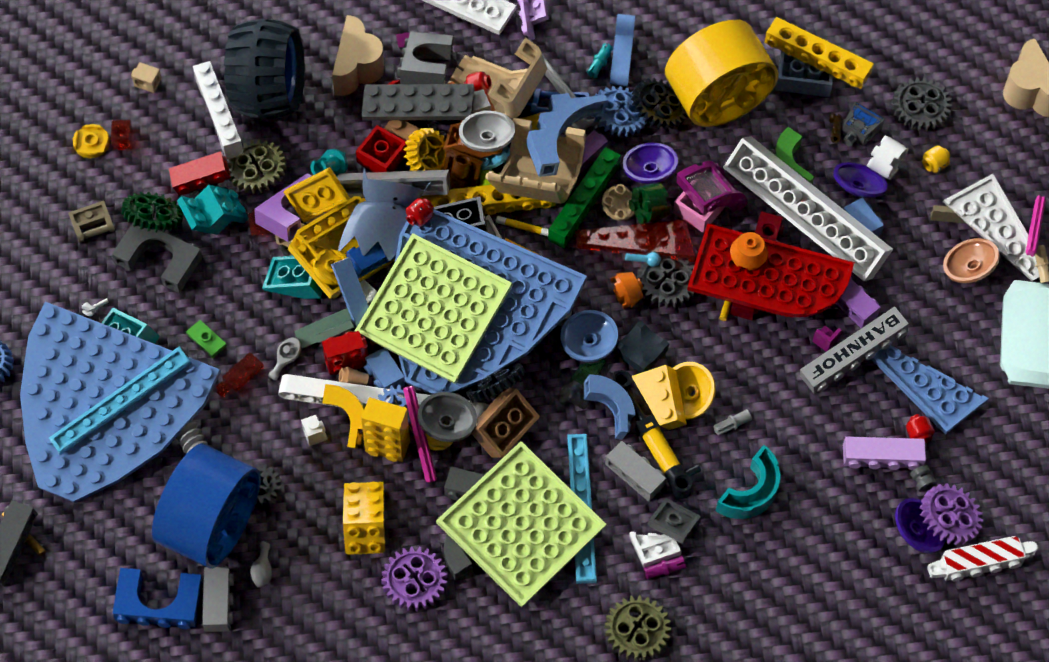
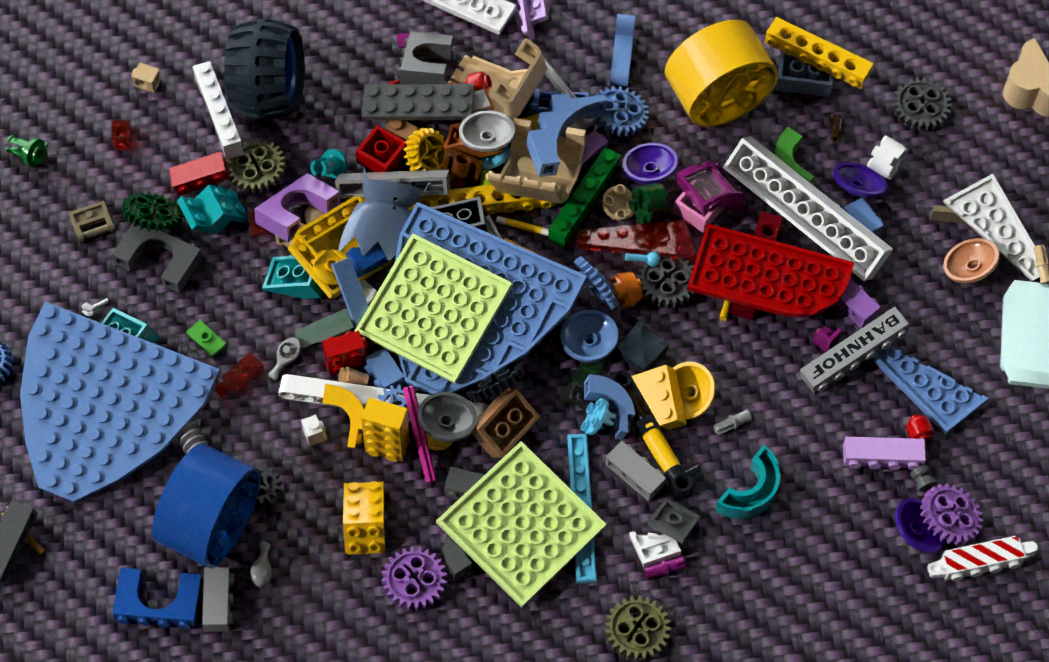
medium azure tile [49,346,191,455] -> none
yellow tile [73,124,110,158] -> none
yellow tile [284,167,350,223] -> none
tan brick [332,15,384,96] -> none
red head [406,198,434,227] -> none
teal pin [587,43,613,78] -> none
black gear [631,78,688,130] -> none
orange cone [730,232,768,271] -> none
torso [841,101,885,146] -> none
yellow head [922,146,950,173] -> none
dark pink axle [1025,195,1046,257] -> none
none -> green piece [5,135,48,168]
none -> medium blue gear [574,256,619,310]
none -> medium azure plate [581,398,616,435]

